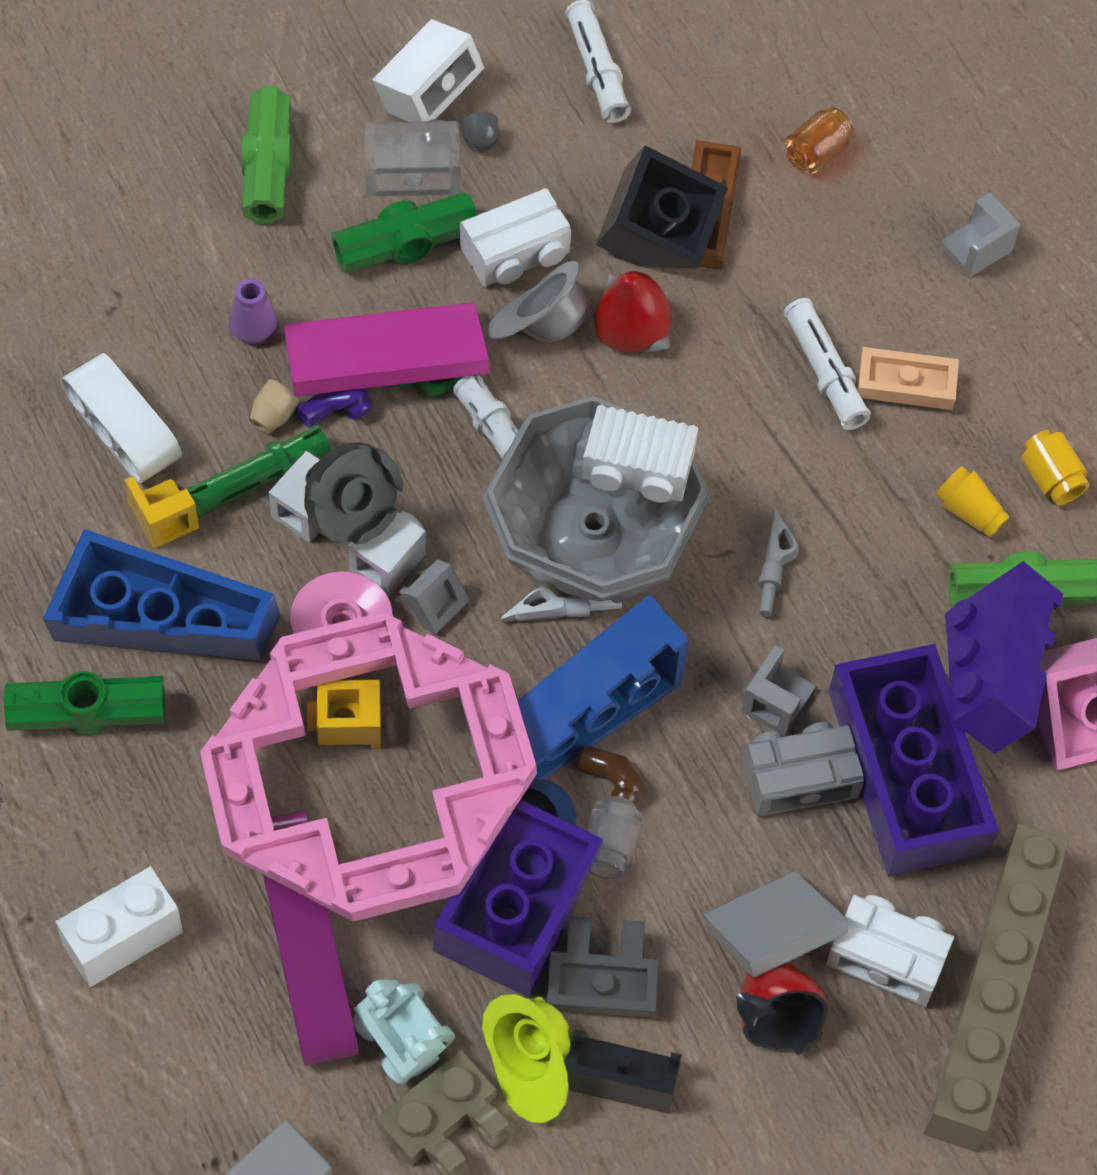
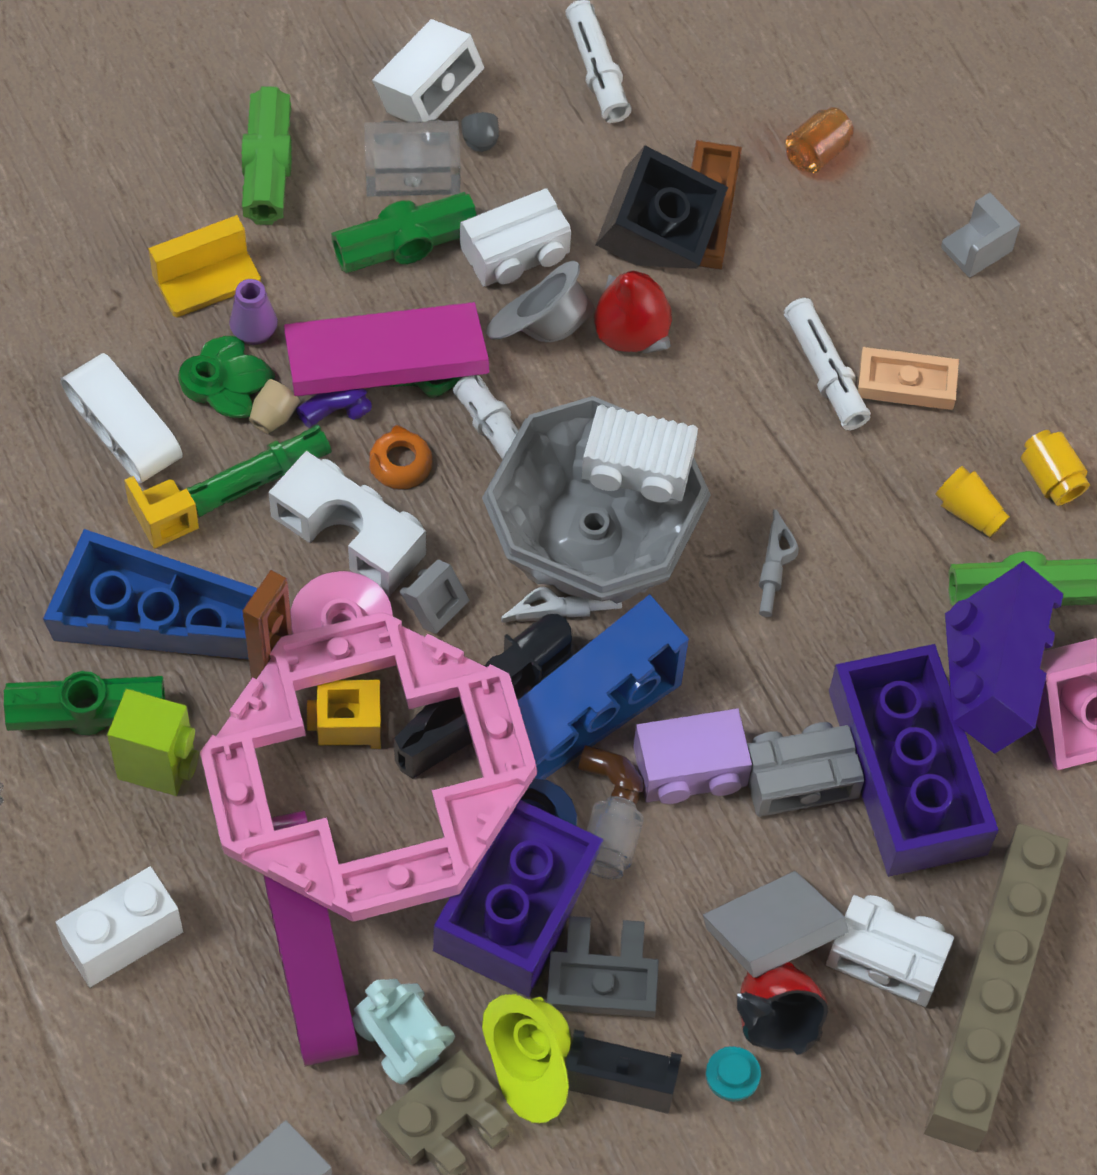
pearl dark grey tile [304,442,403,545] -> none
light grey panel [741,644,815,736] -> none
none -> lime brick [107,689,199,796]
none -> yellow panel [148,215,261,317]
none -> green plate [178,336,275,418]
none -> dark orange tile [243,570,293,679]
none -> orange piece [369,425,432,489]
none -> black arm [394,614,572,779]
none -> lavender brick [633,709,752,804]
none -> teal plate [706,1046,761,1101]

